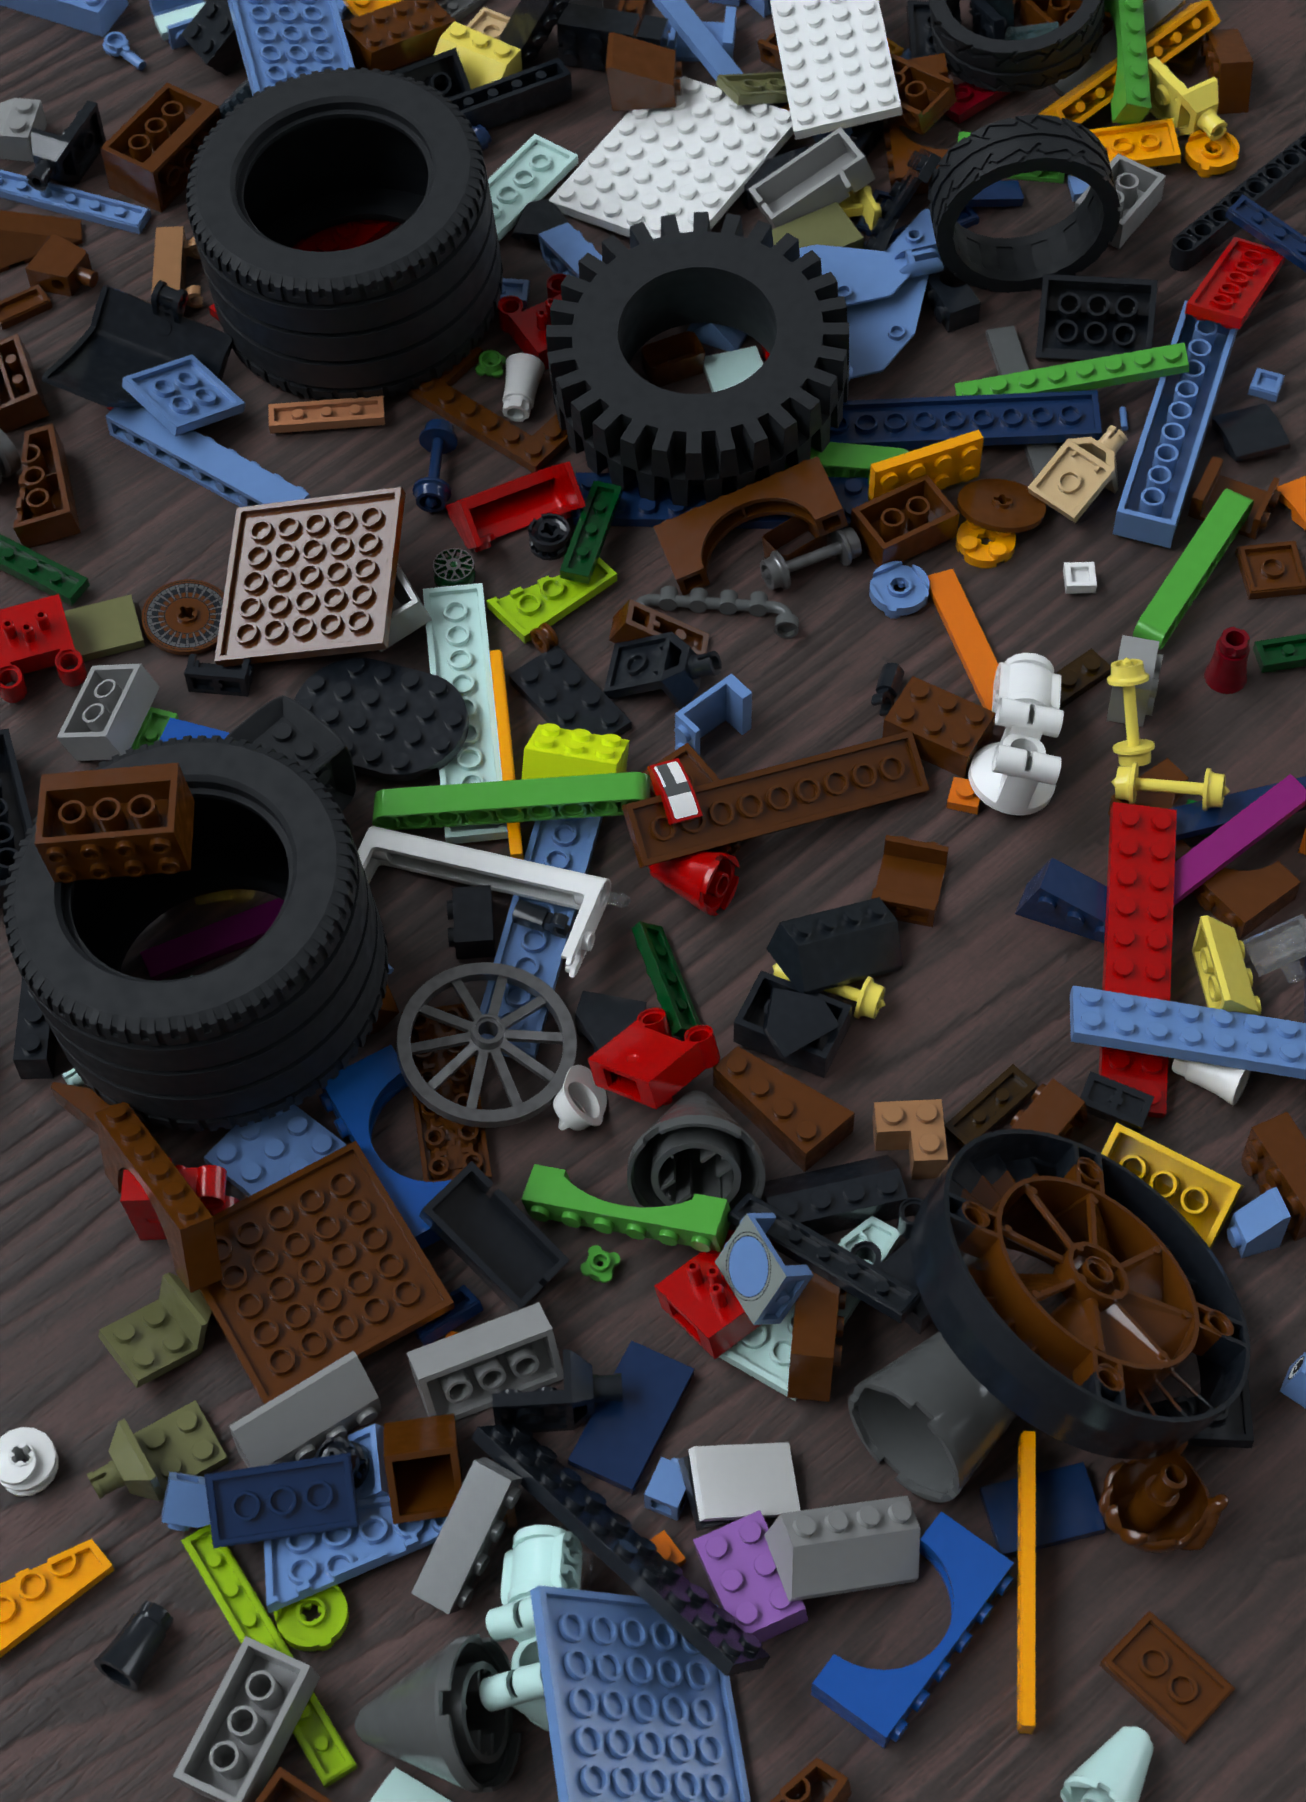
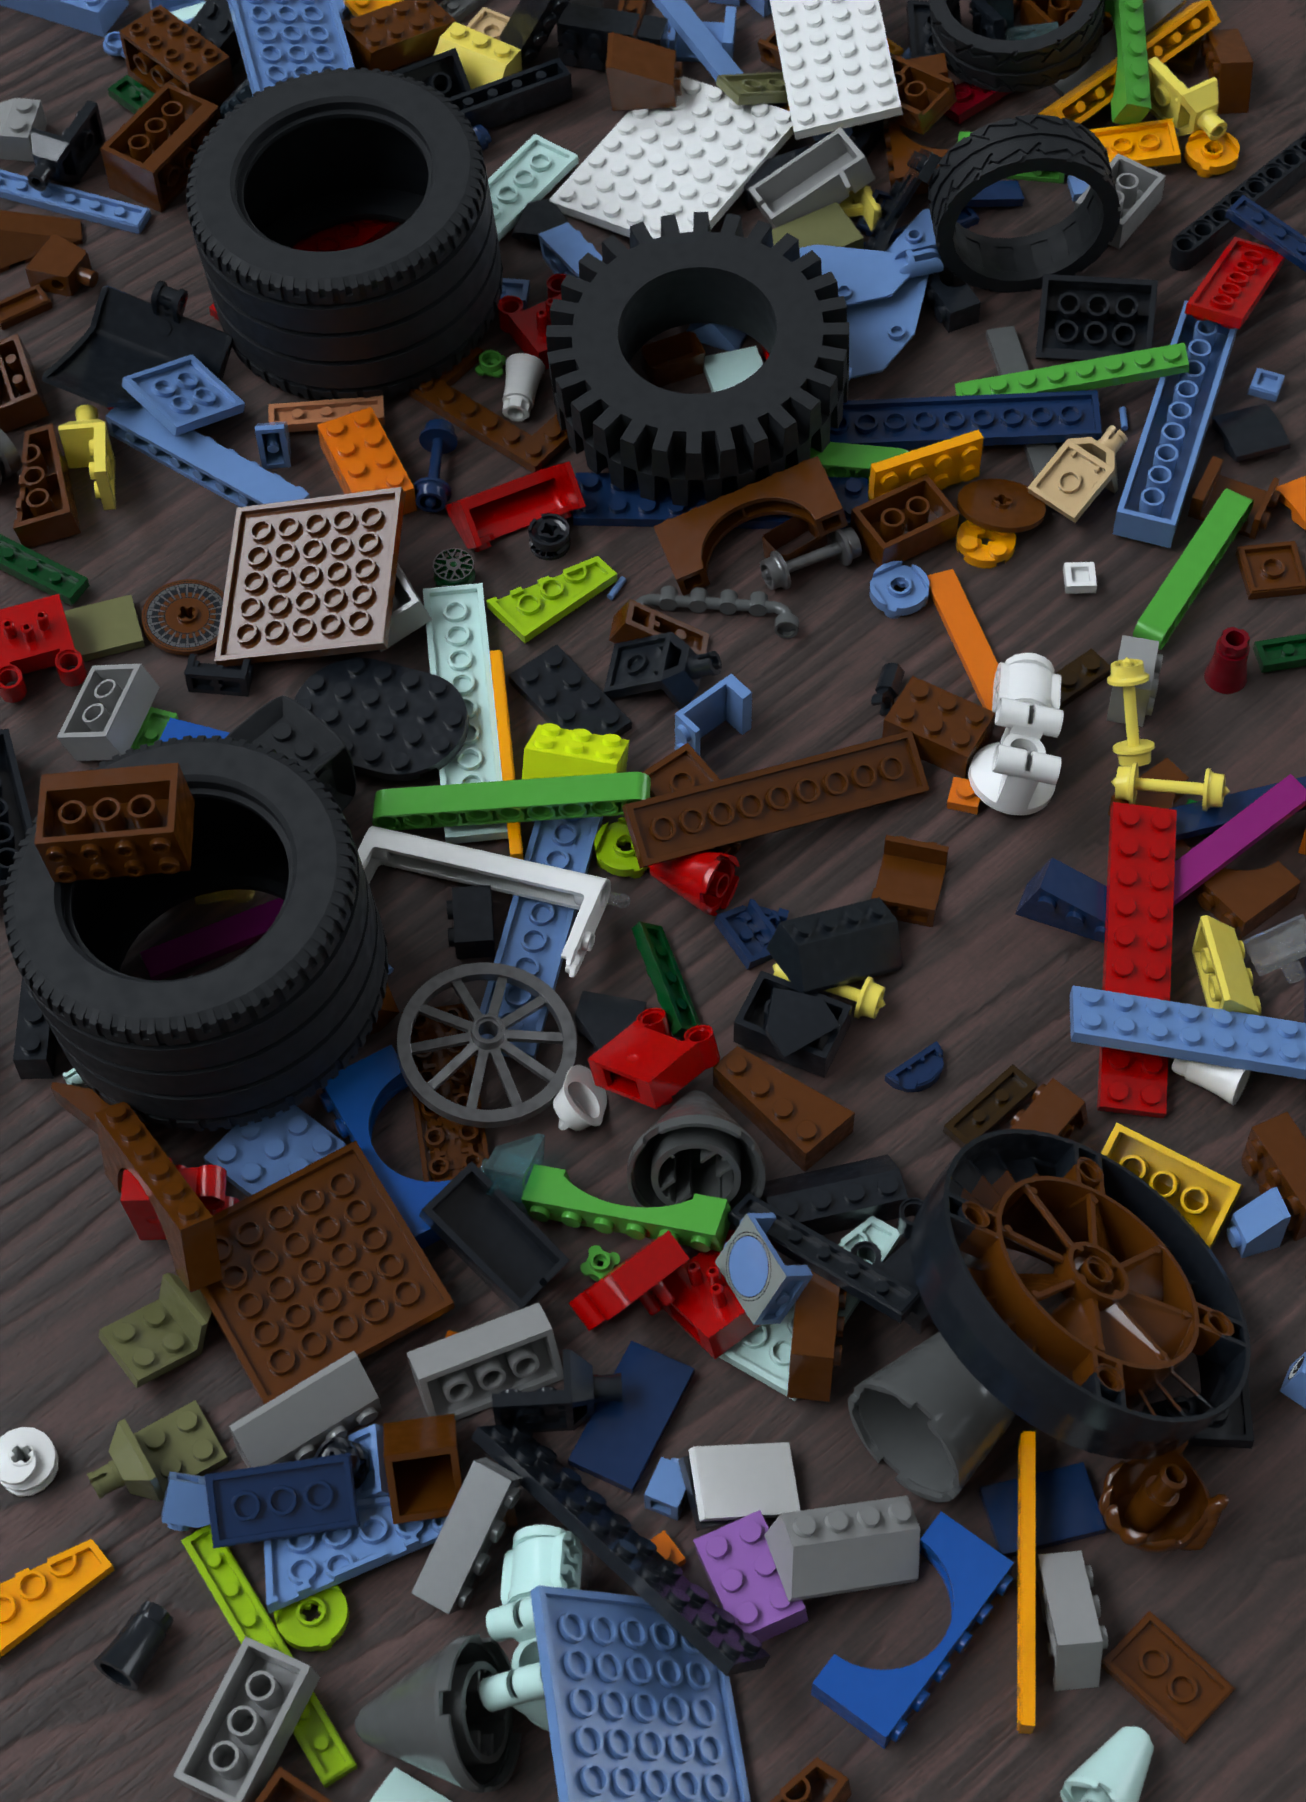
medium nougat brick [151,226,203,316] -> none
dark blue tile [412,1285,484,1346] -> none
black bar [512,899,570,938] -> none
reddish brown bush [530,623,559,653] -> none
dark green plate [560,481,622,584] -> none
slope [647,758,703,826] -> none
medium nougat brick [872,1099,948,1180] -> none
black hinge [1080,1071,1154,1133] -> none
none -> light yellow plate [58,404,116,510]
none -> dark green plate [107,75,154,114]
none -> reddish brown brick [119,5,235,107]
none -> medium blue slope [255,421,291,469]
none -> orange brick [317,406,417,515]
none -> clear light blue slope [480,1133,545,1203]
none -> red piece [568,1231,690,1331]
none -> lime plate [594,817,649,878]
none -> medium blue piece [607,576,627,600]
none -> dark blue slope [714,899,789,970]
none -> dark blue tile [884,1041,944,1092]
none -> light grey wedge [1036,1551,1108,1691]

